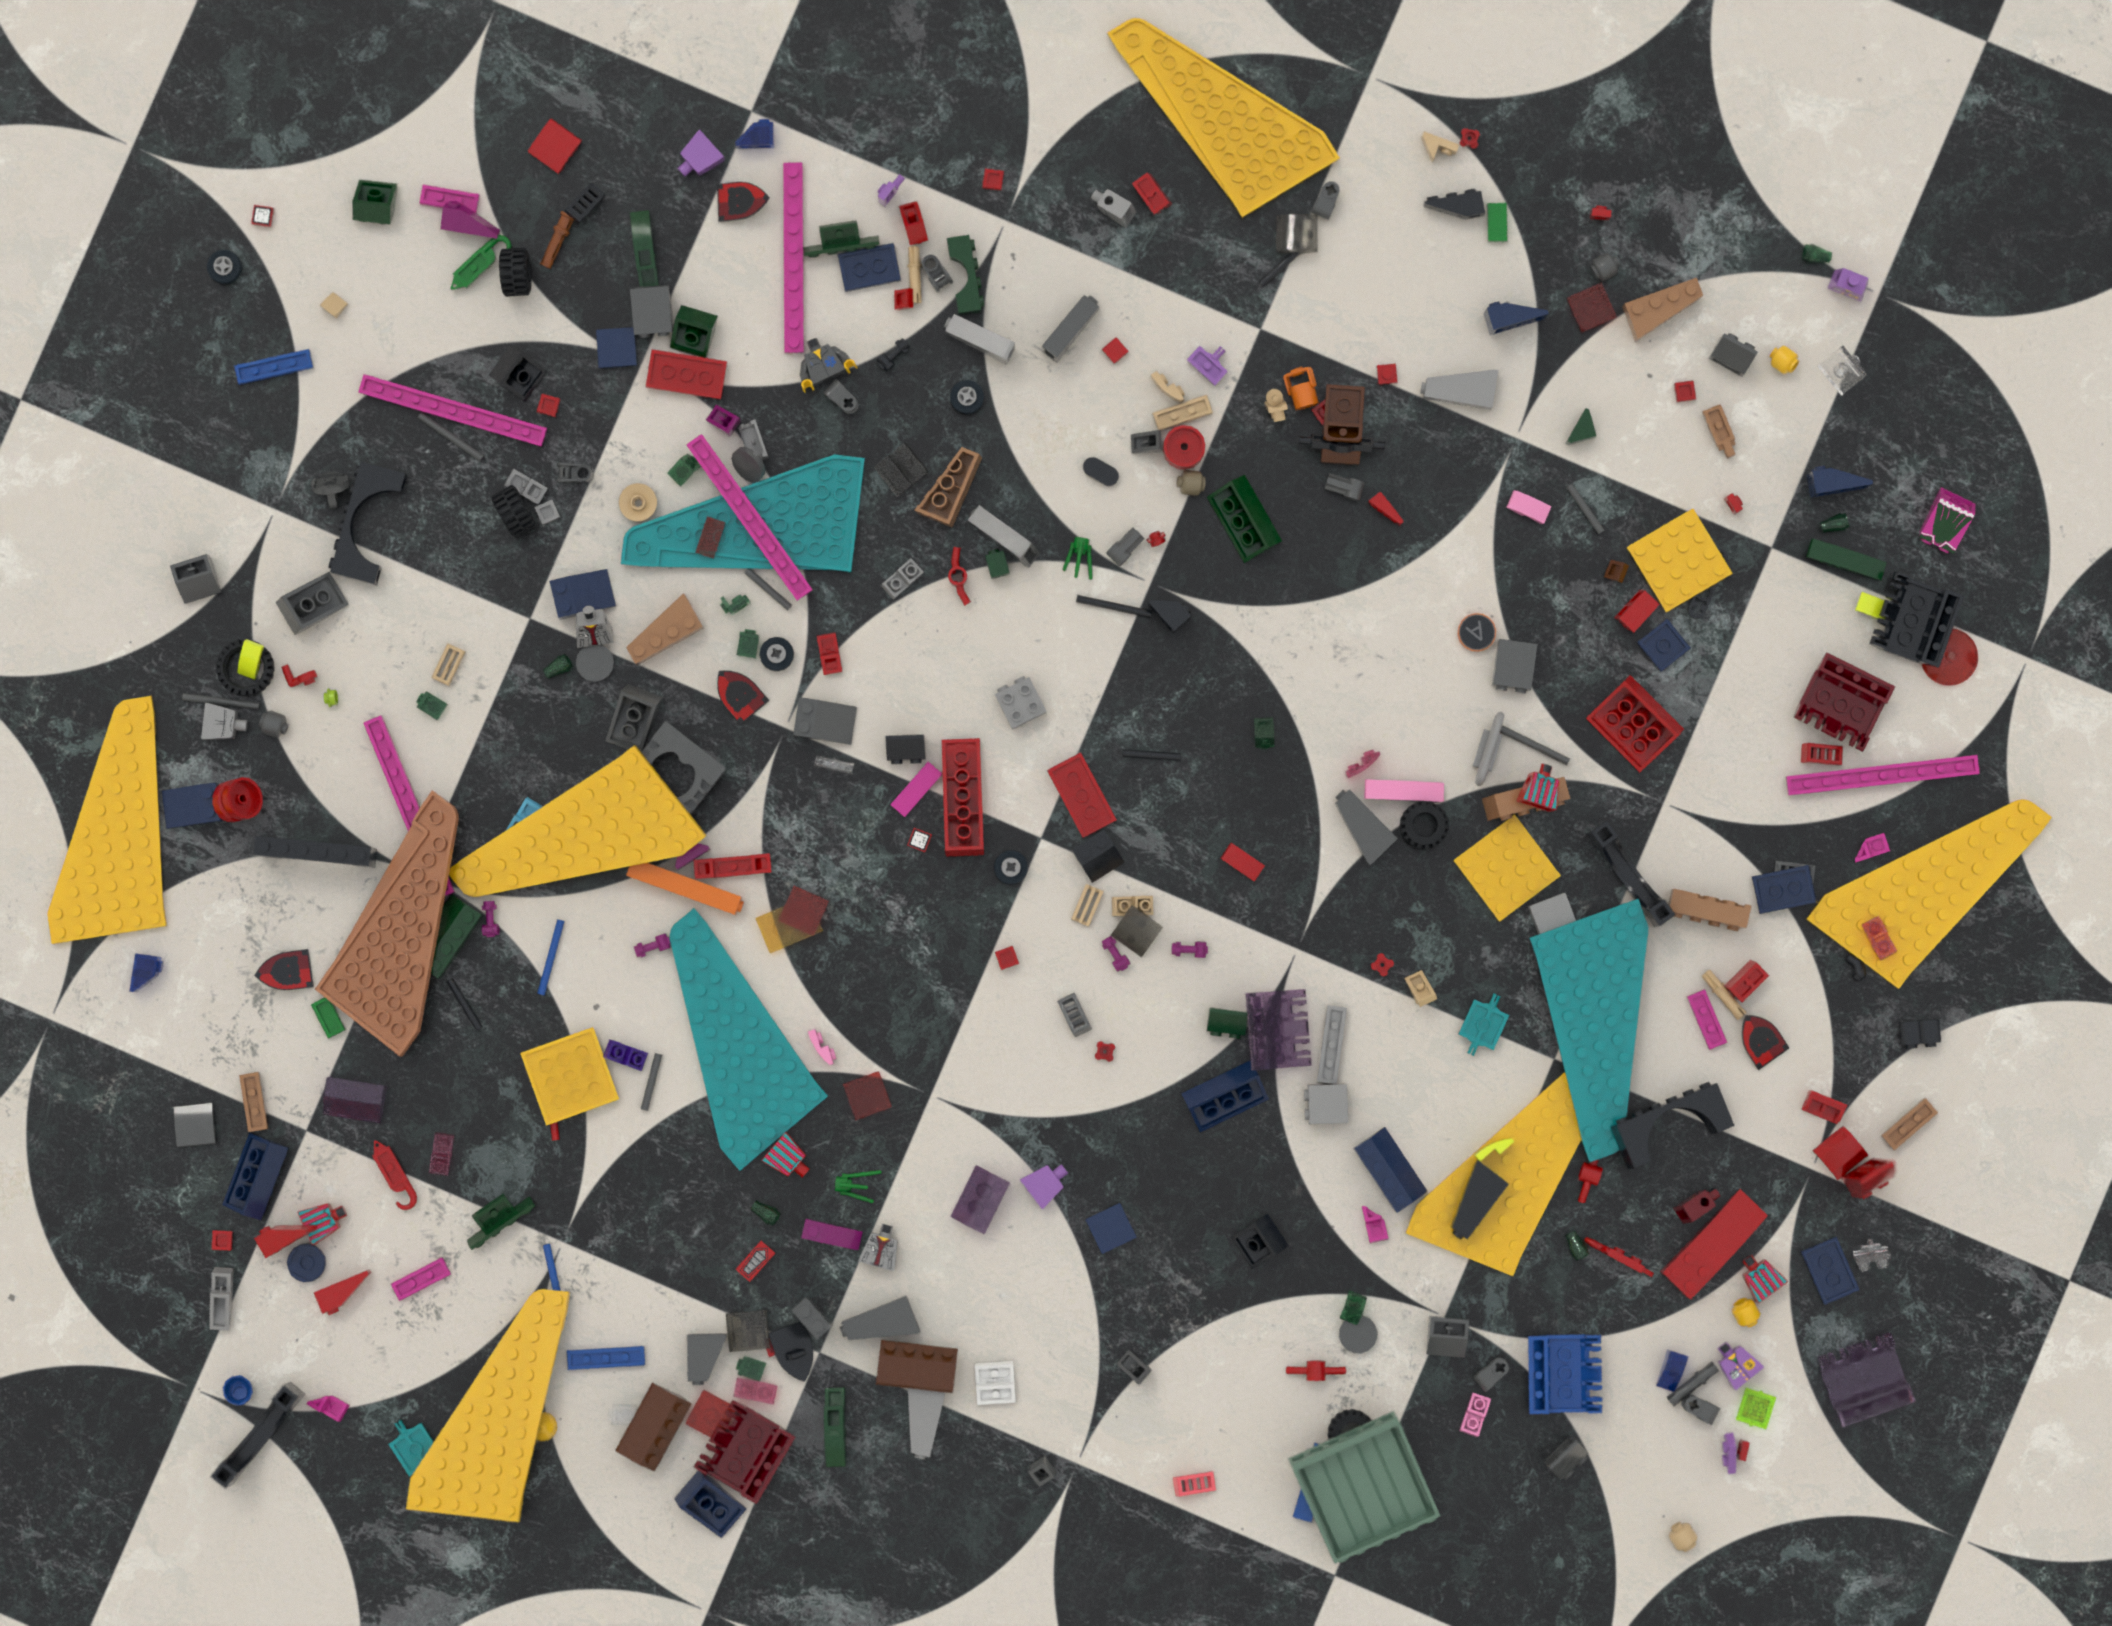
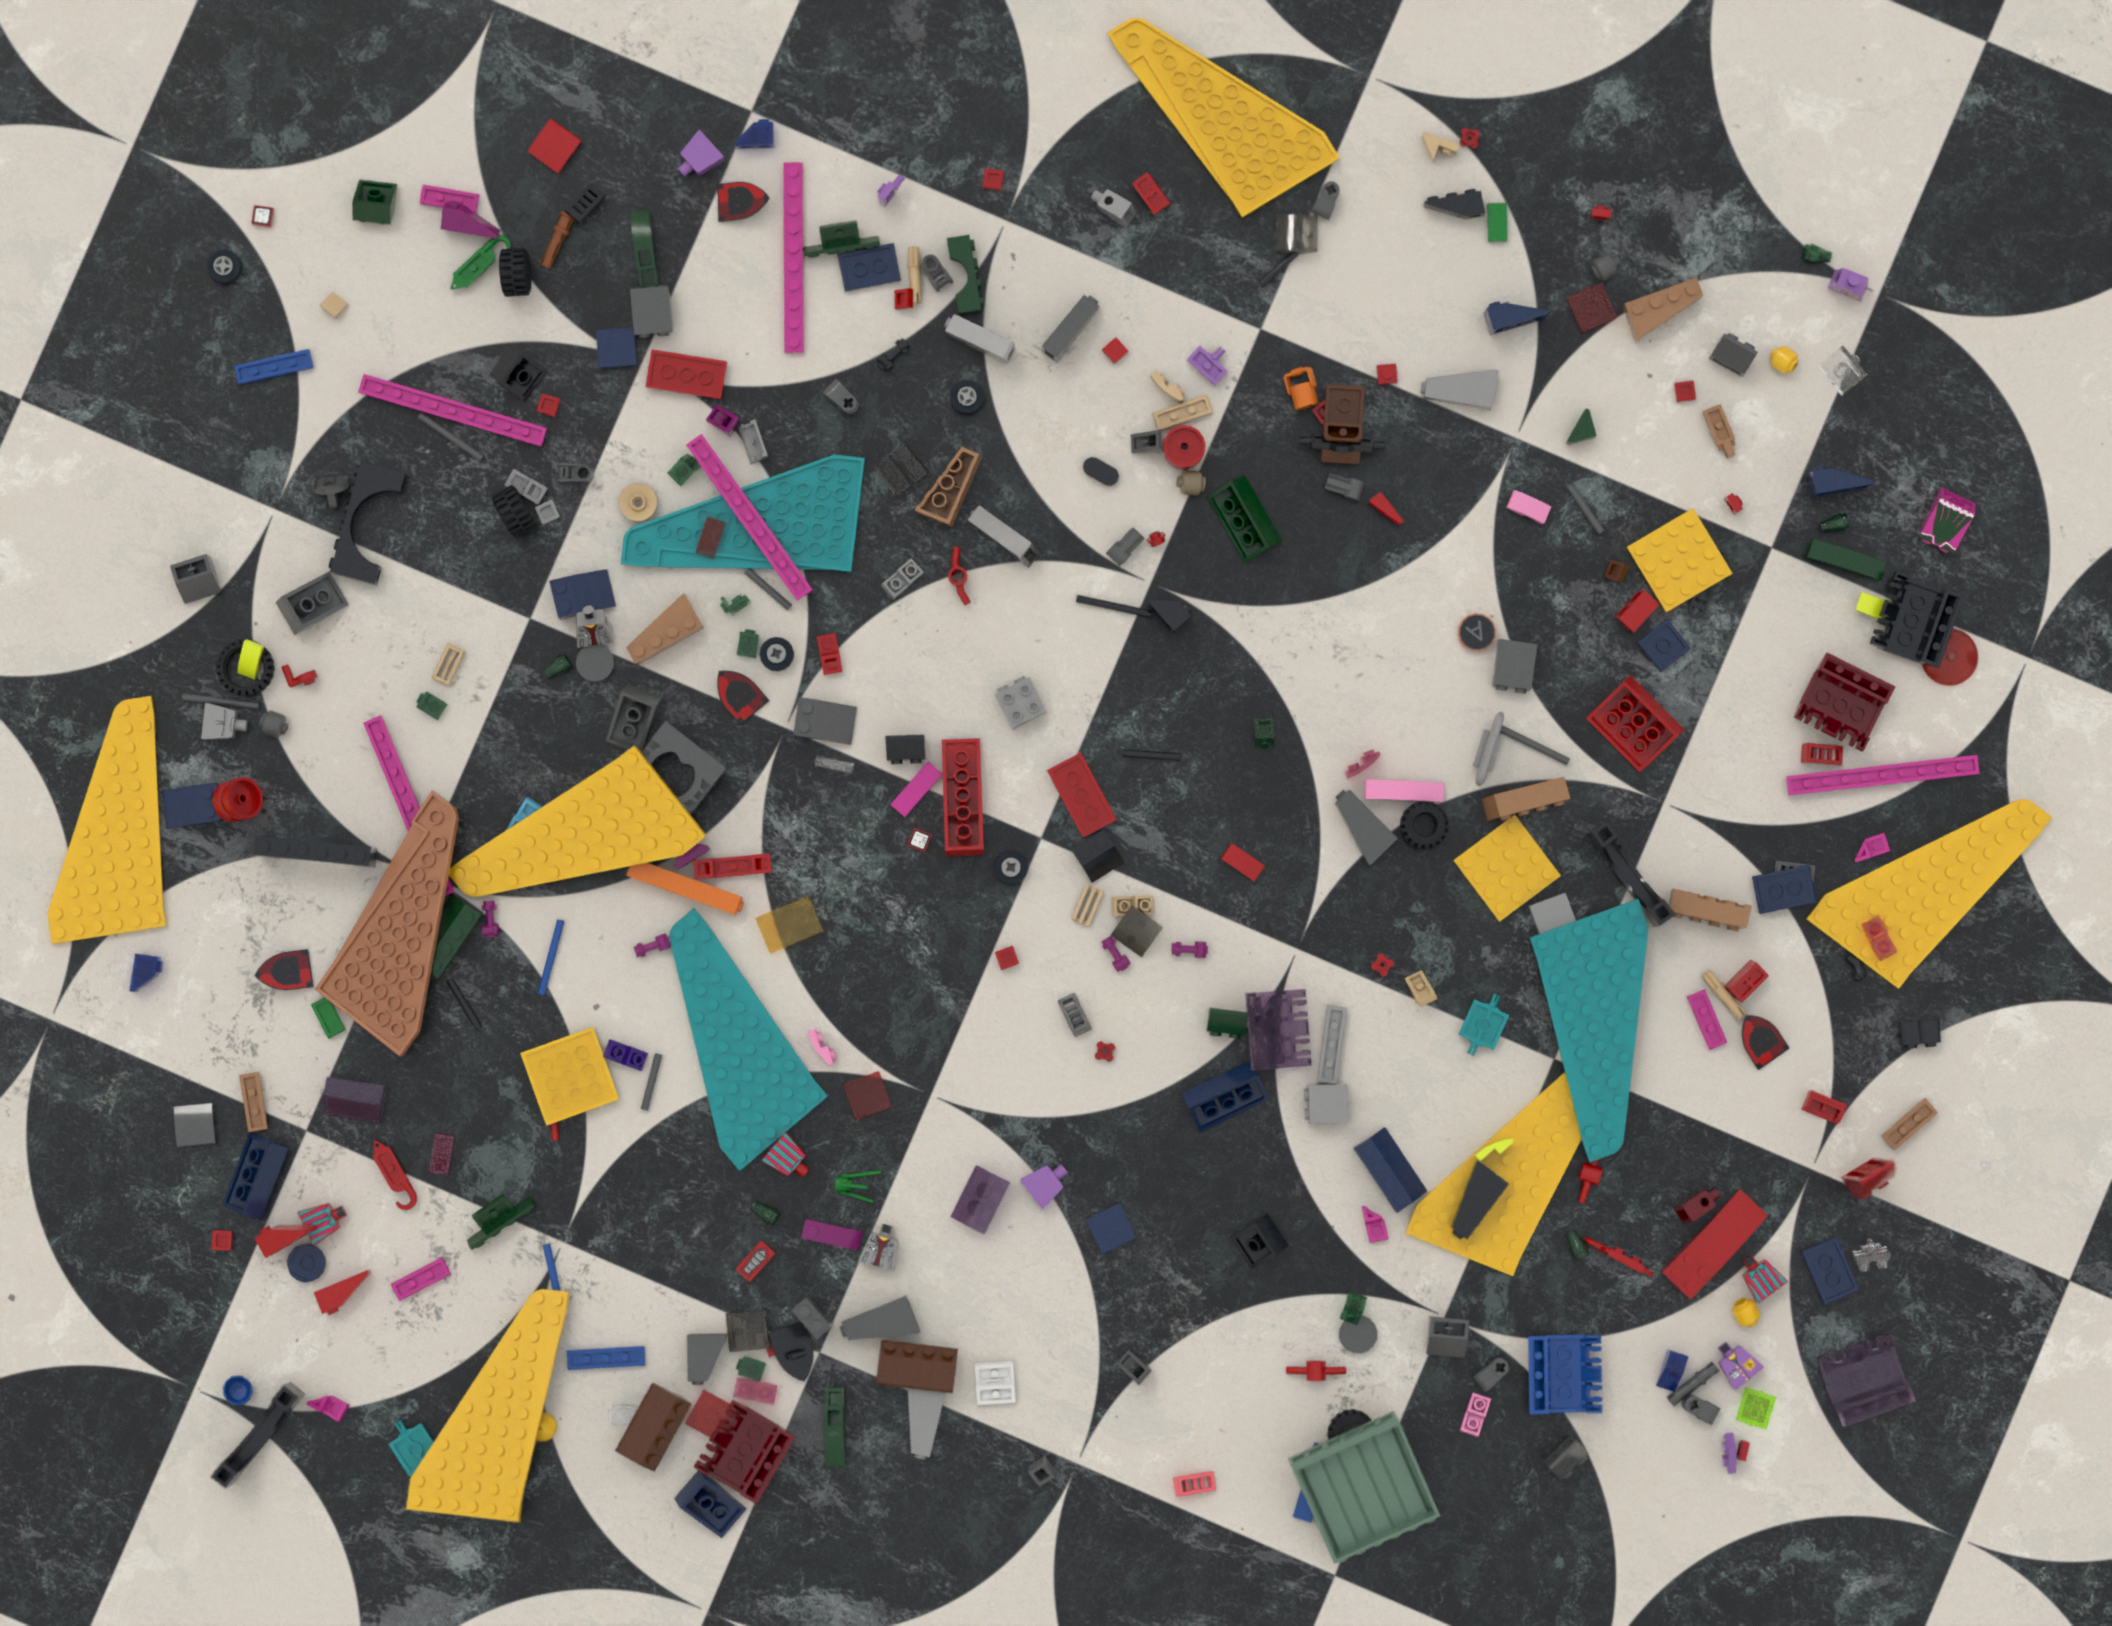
light grey slope [210,1267,234,1331] -> none
lime plate [323,688,338,707] -> none
dark green slope [670,305,718,358] -> none
dark grey tile [731,447,765,483] -> none
clear red tile [778,886,829,936] -> none
dark grey torso [800,338,858,393] -> none
red slope [899,201,928,245] -> none
dark green brick [985,549,1010,579] -> none
green plant [1062,537,1093,580] -> none
tan hips [1264,389,1288,422] -> none
torso [1517,764,1559,812] -> none
black arch [1610,1082,1735,1170] -> none
tan head [1669,1522,1698,1552] -> none
red slope [1812,1126,1869,1180] -> none

